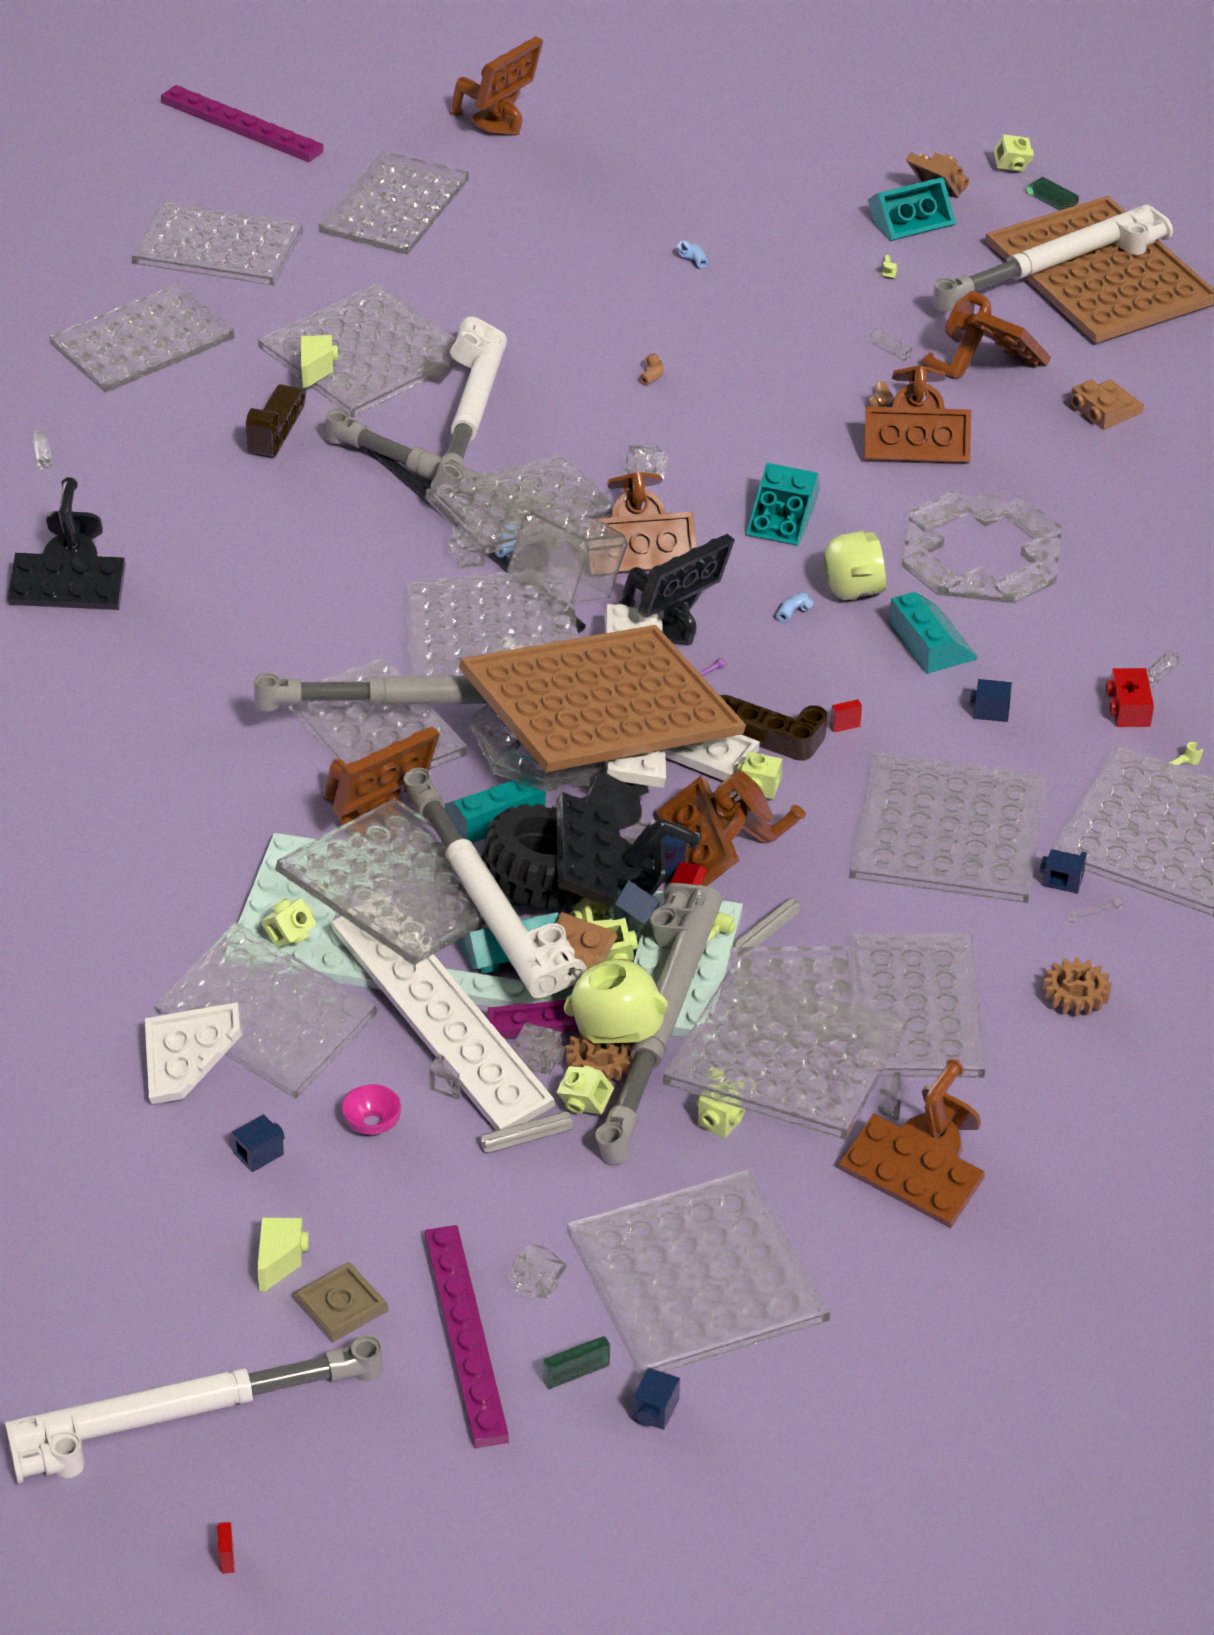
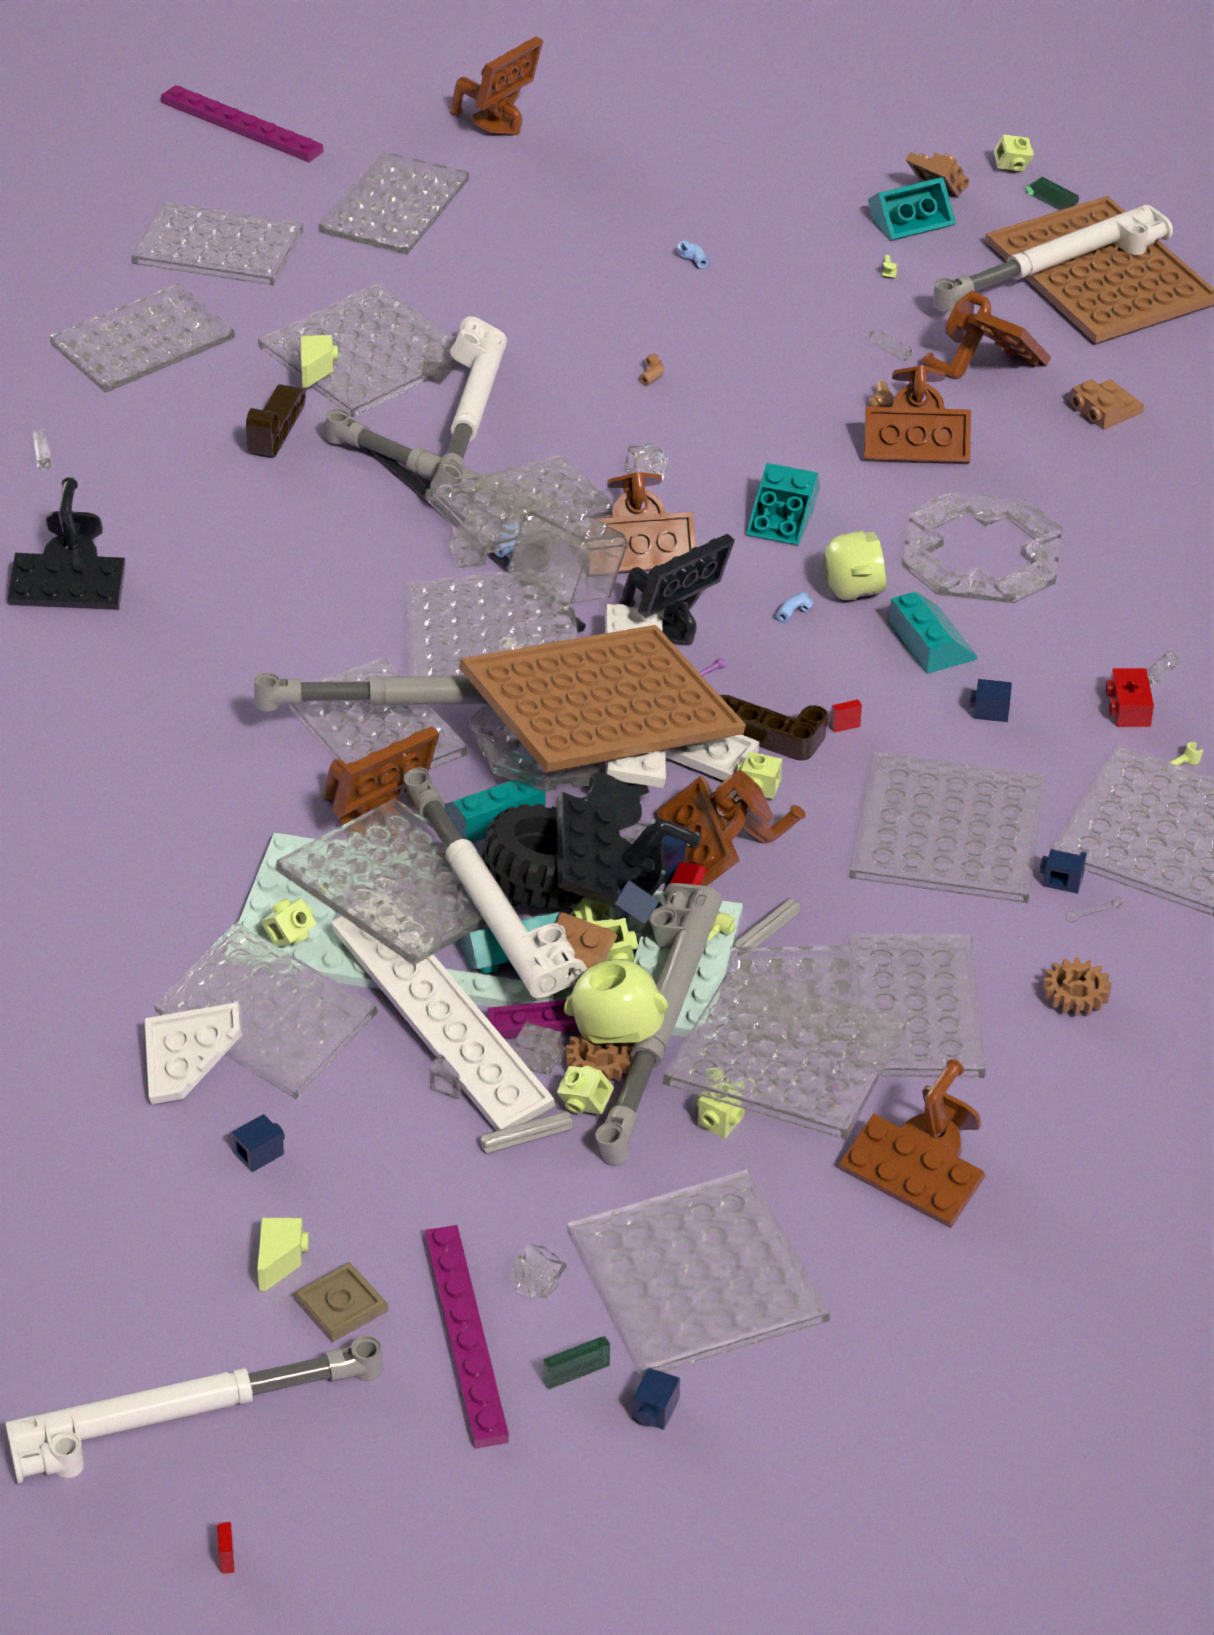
dark pink piece [342,1084,401,1135] -> none
clear slope [878,1071,901,1121] -> none

